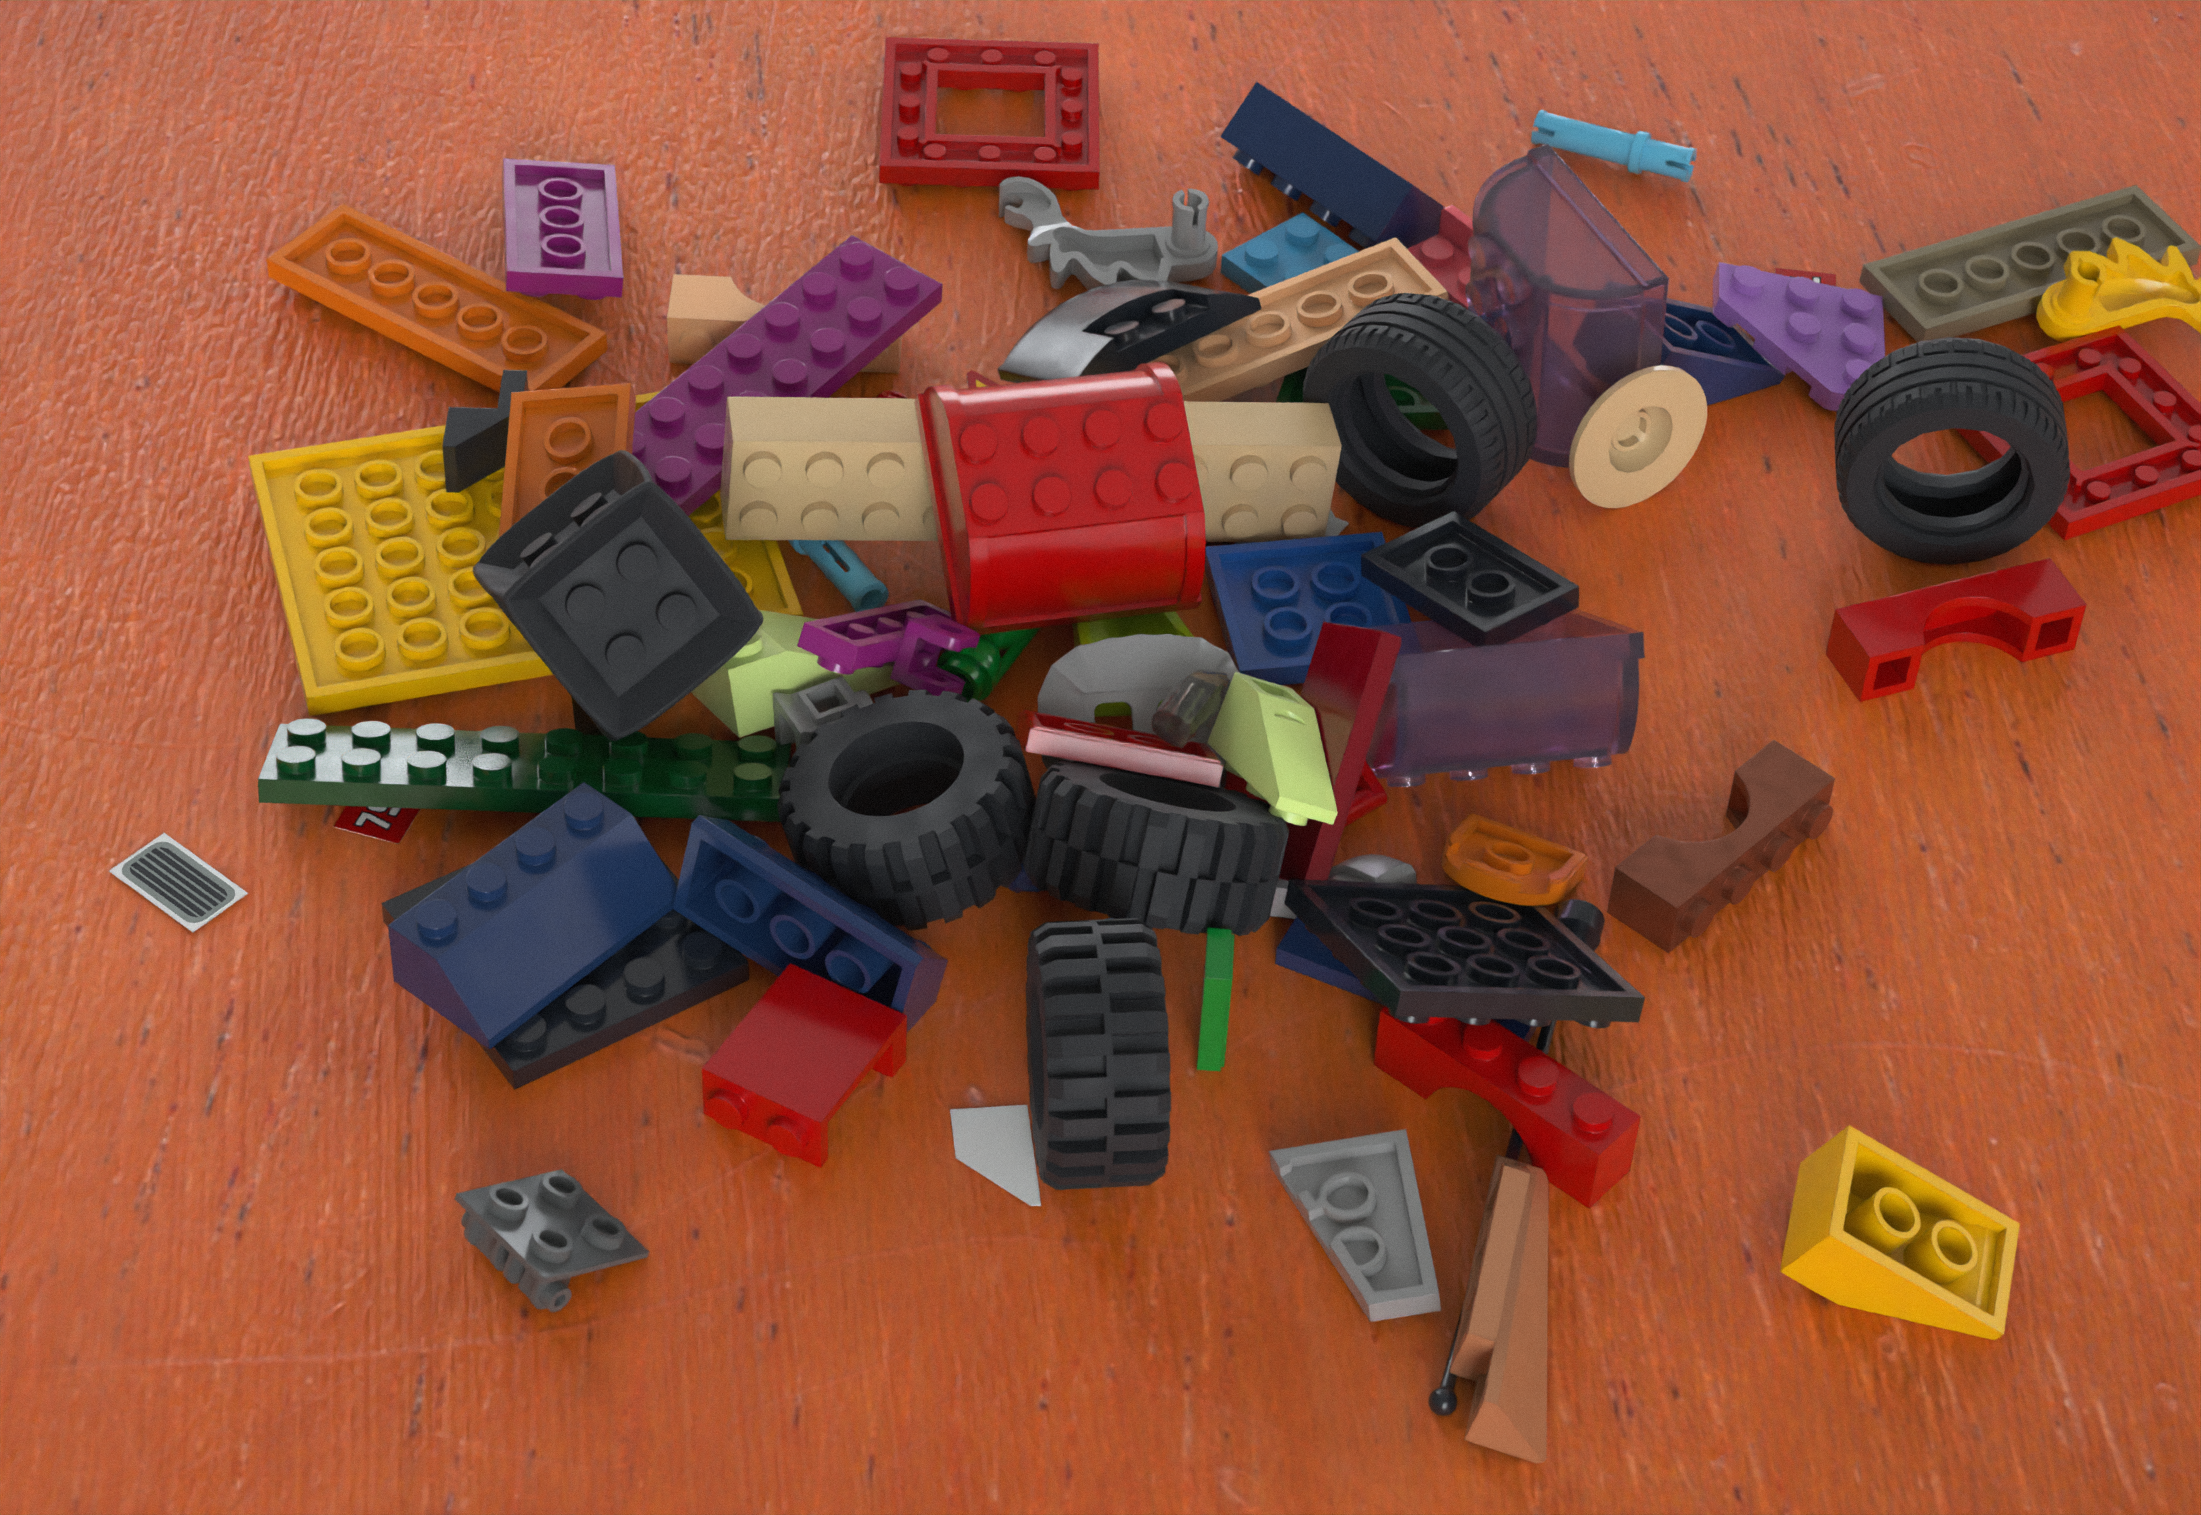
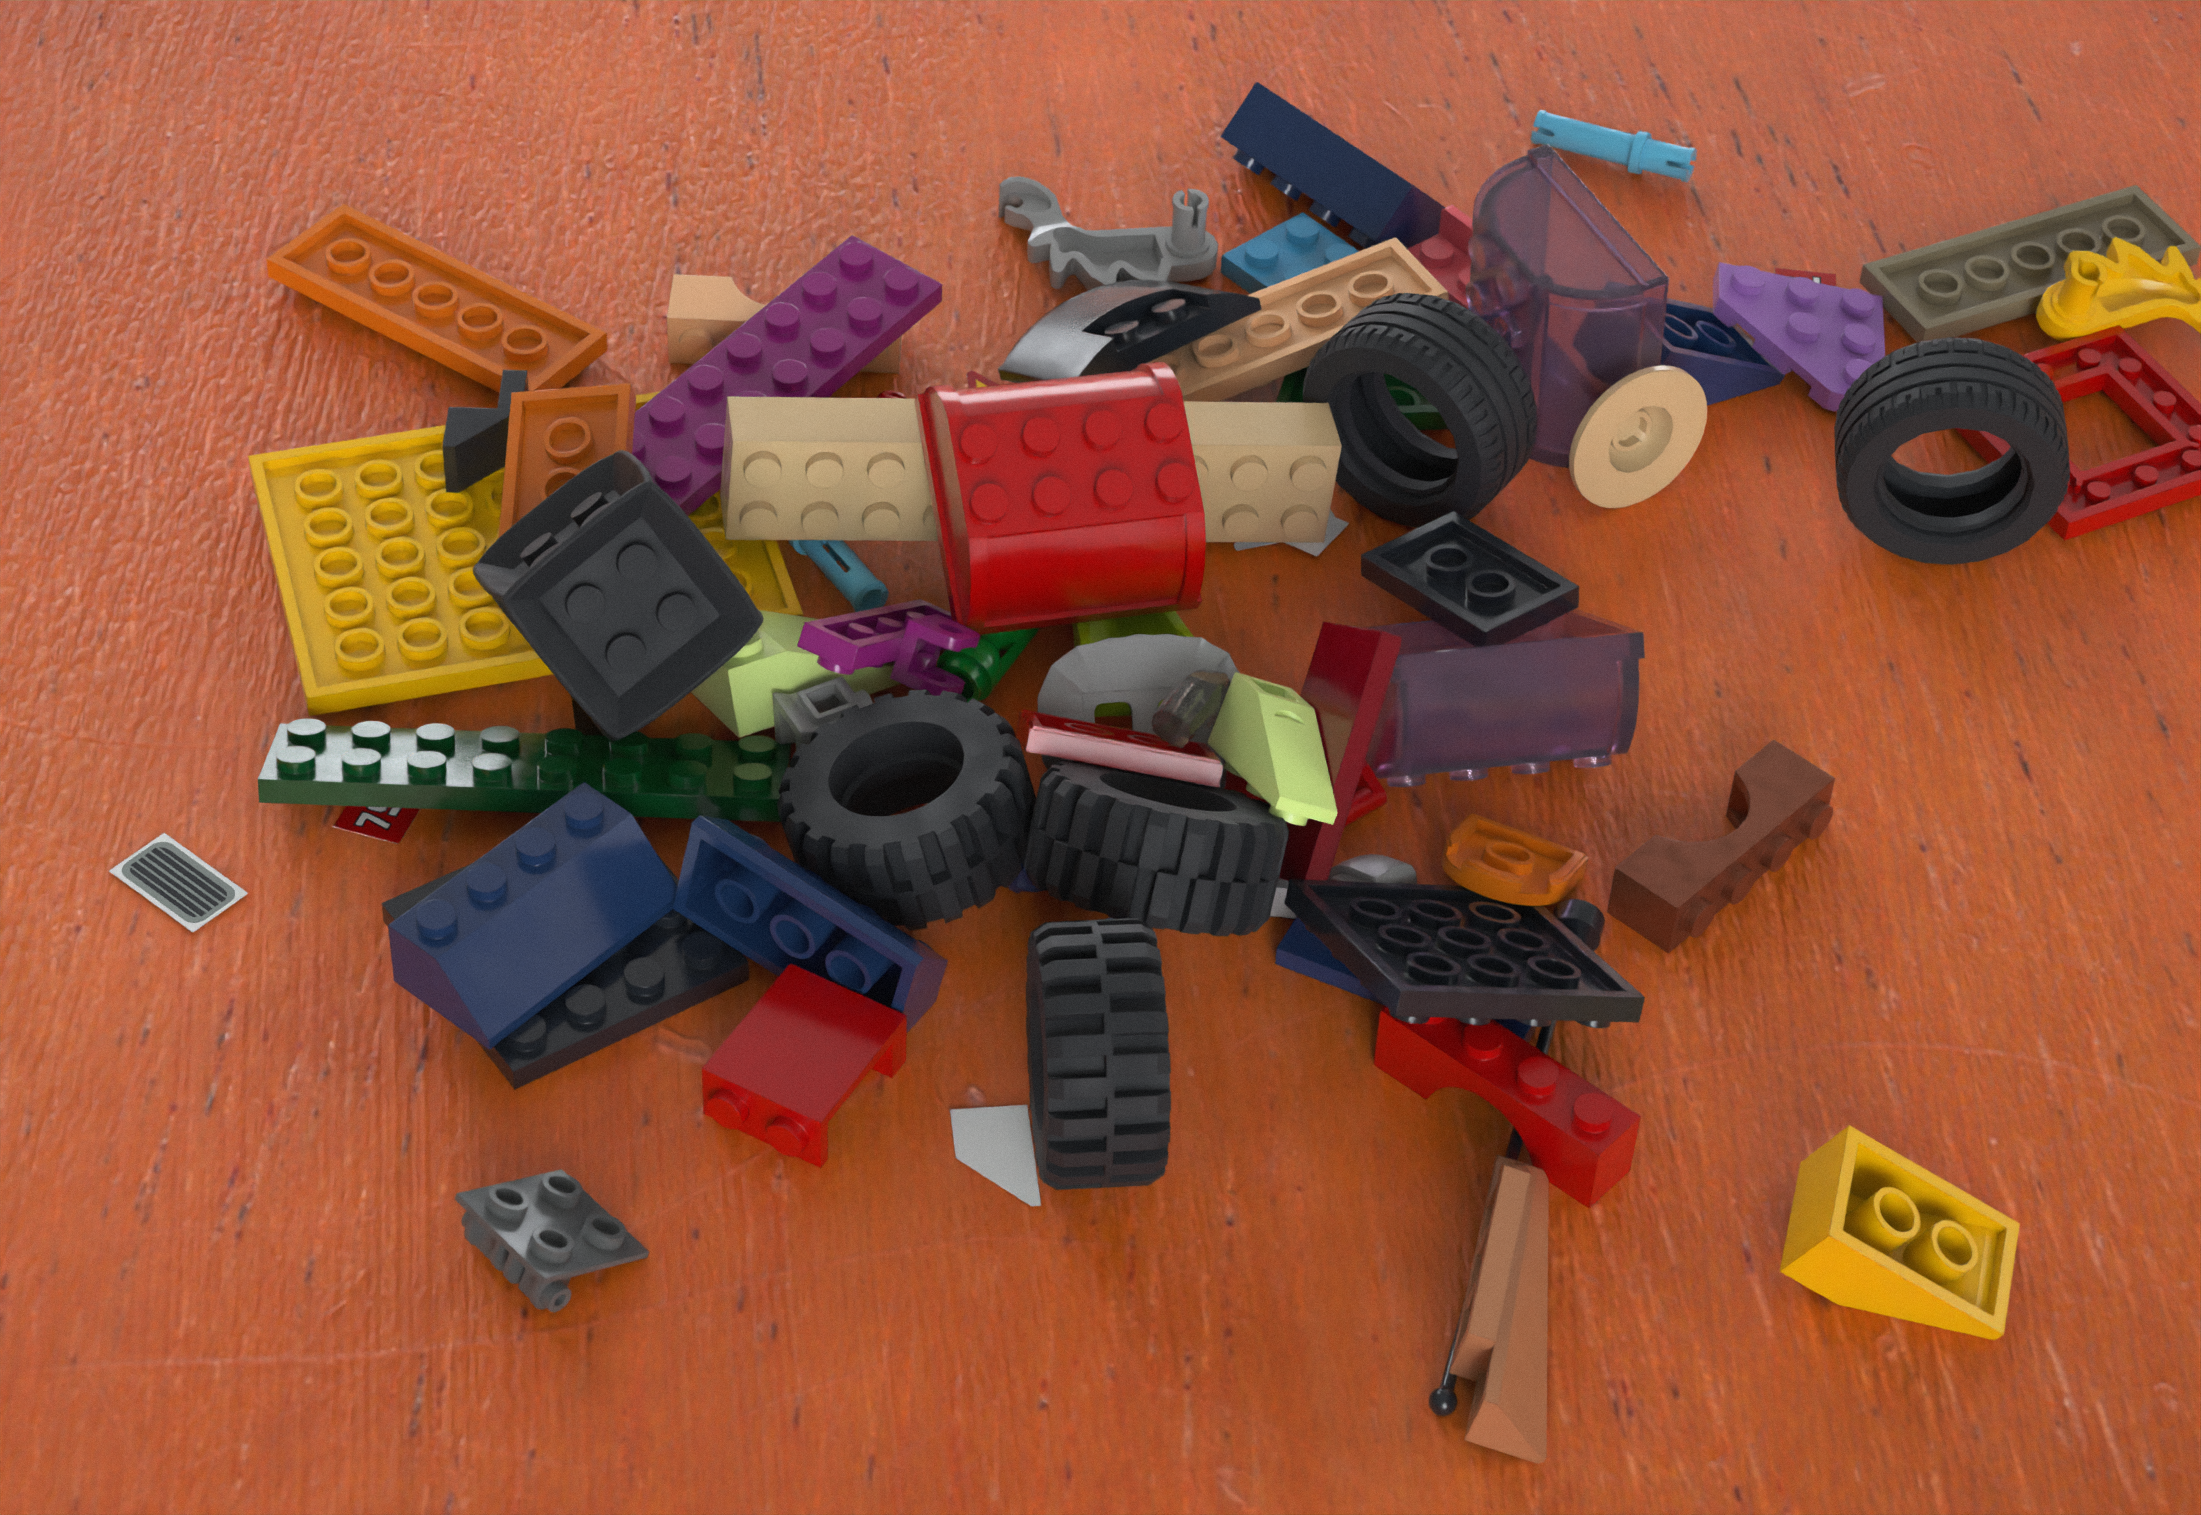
plate [502,158,623,300] -> none
red plate [879,37,1100,191] -> none
green tile [1197,928,1235,1071] -> none
blue plate [1204,532,1422,685] -> none
light grey wing [1269,1129,1441,1322] -> none
red arch [1826,558,2087,702] -> none

